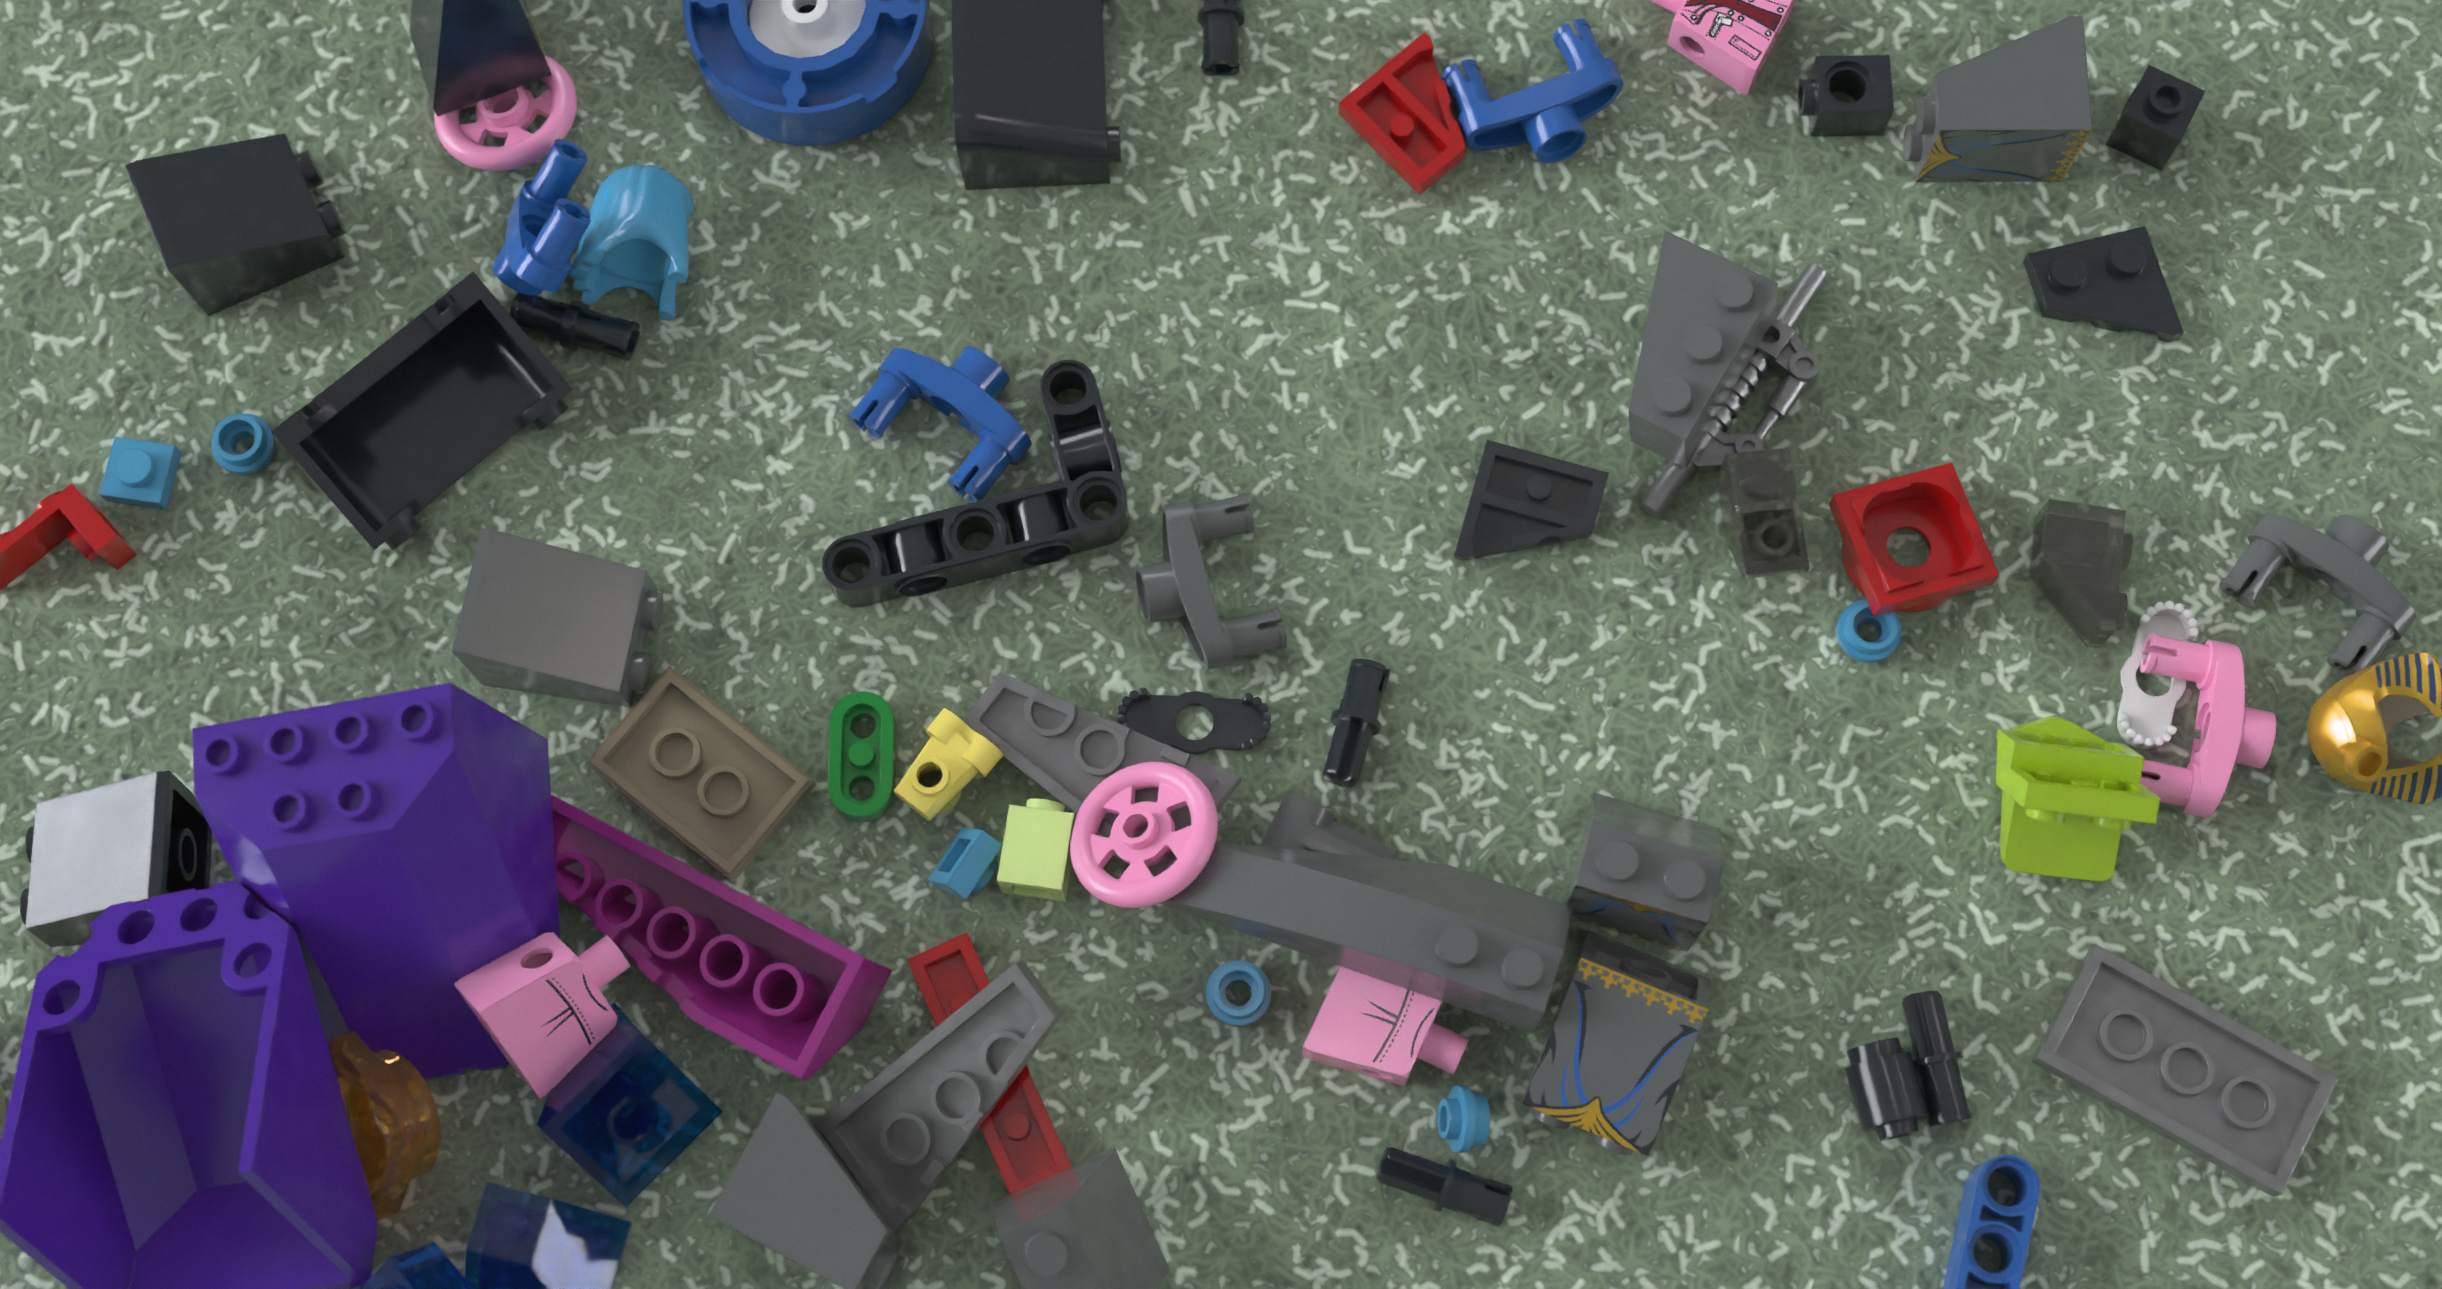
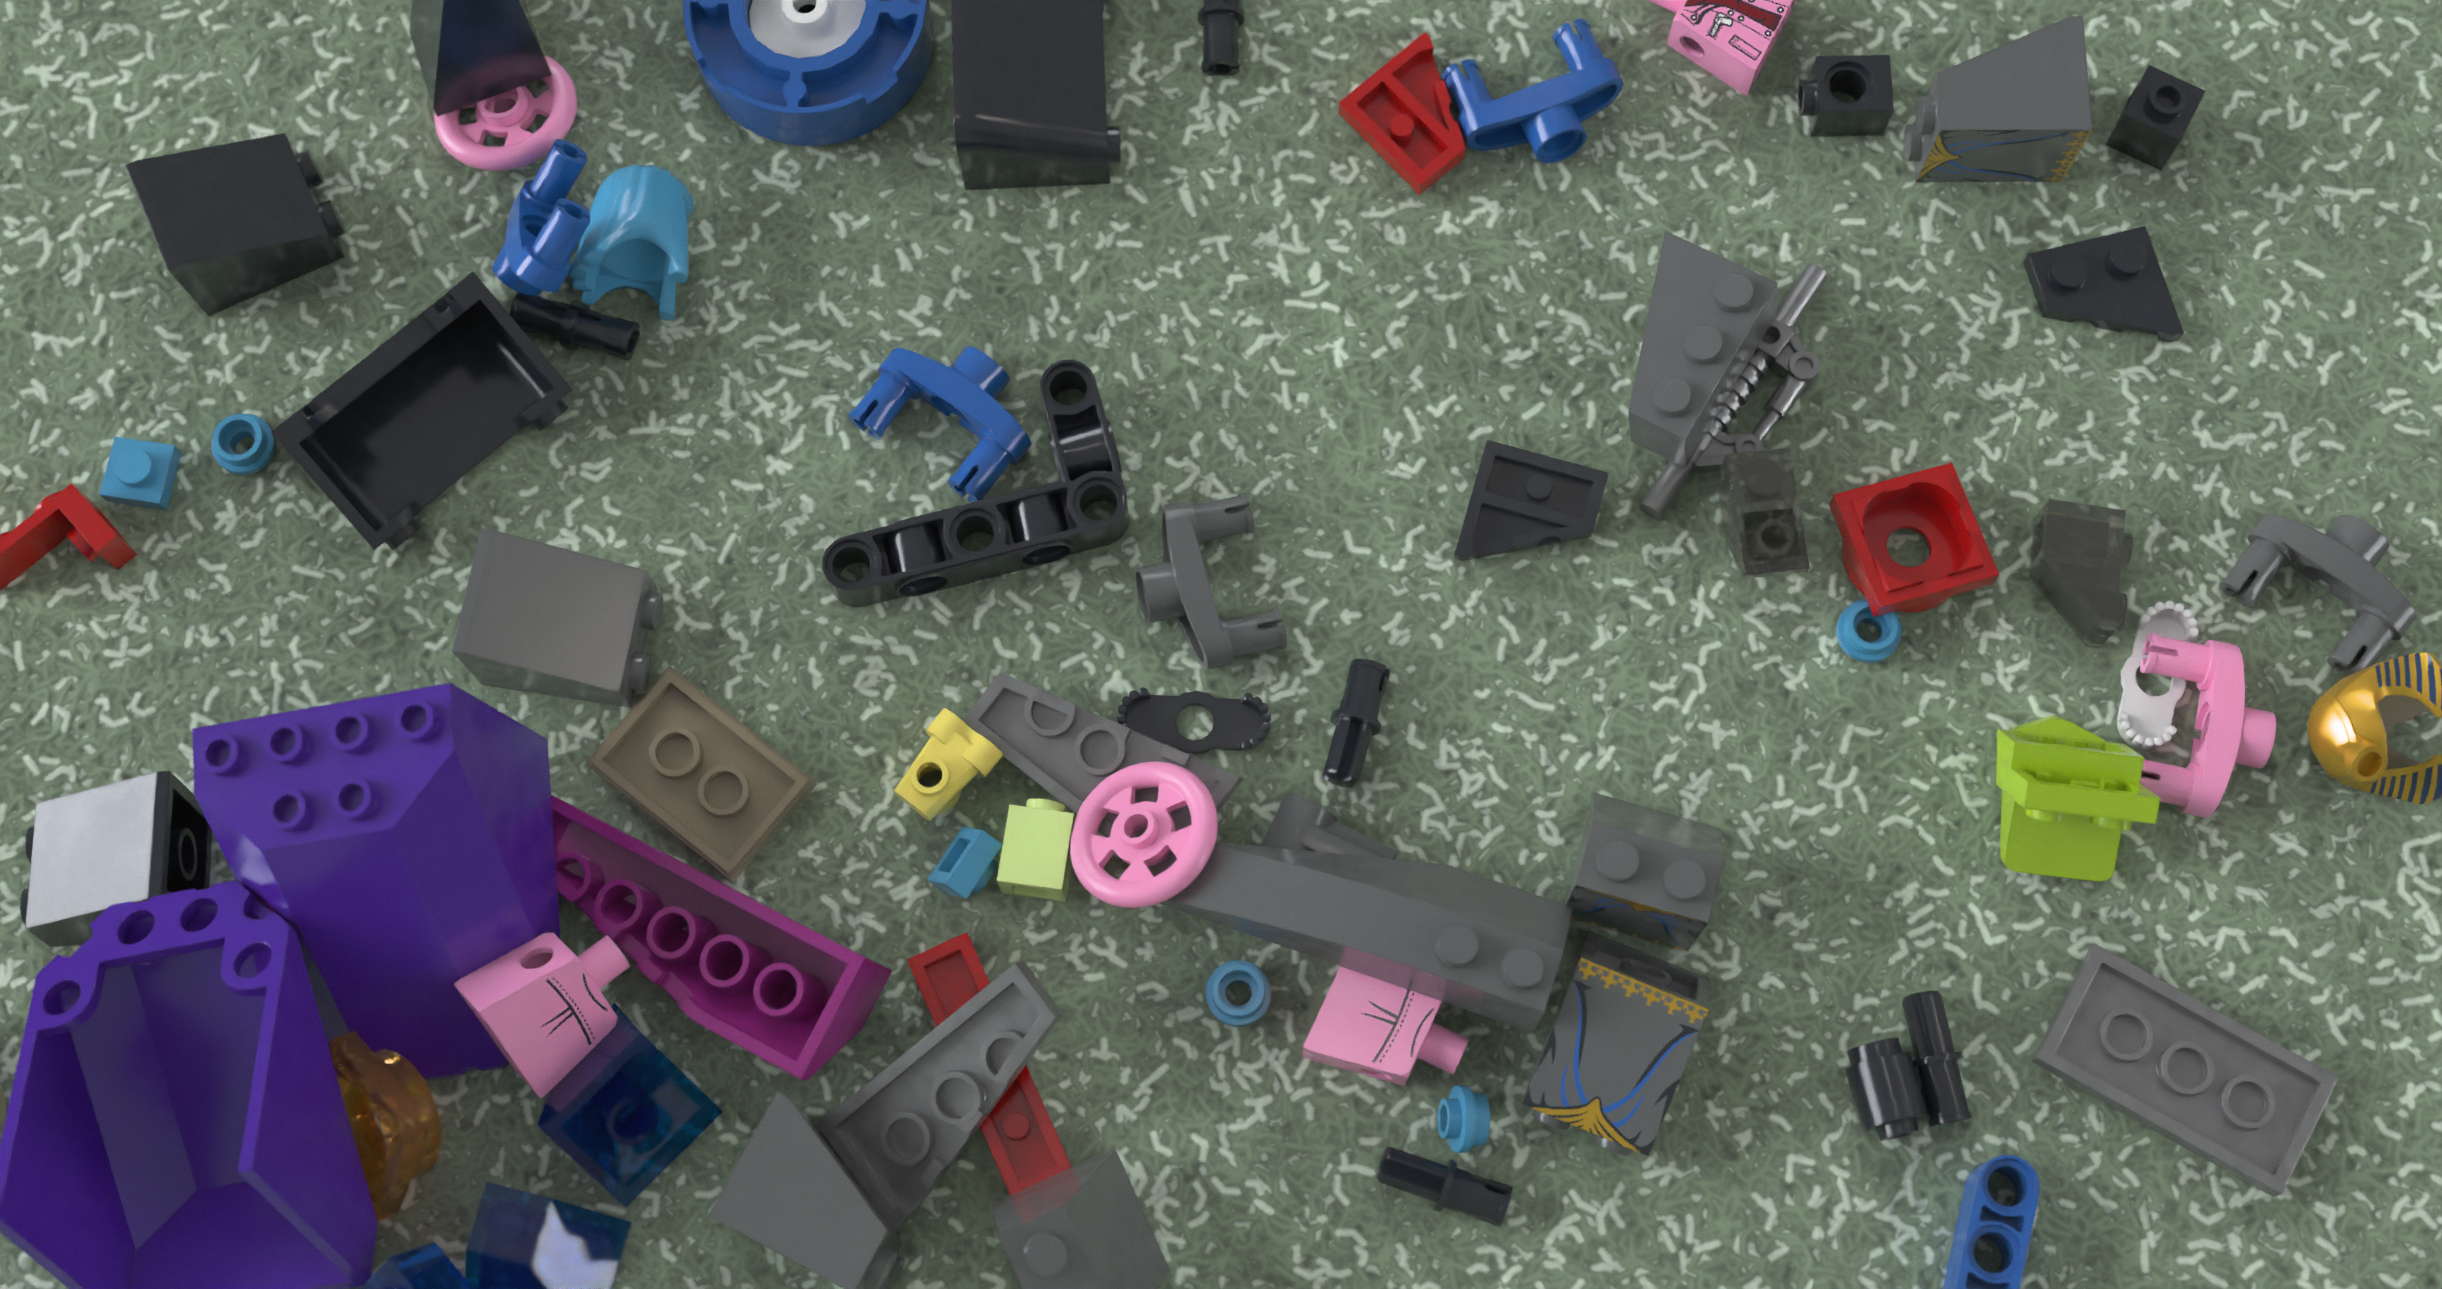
green plate [828,691,897,822] -> none

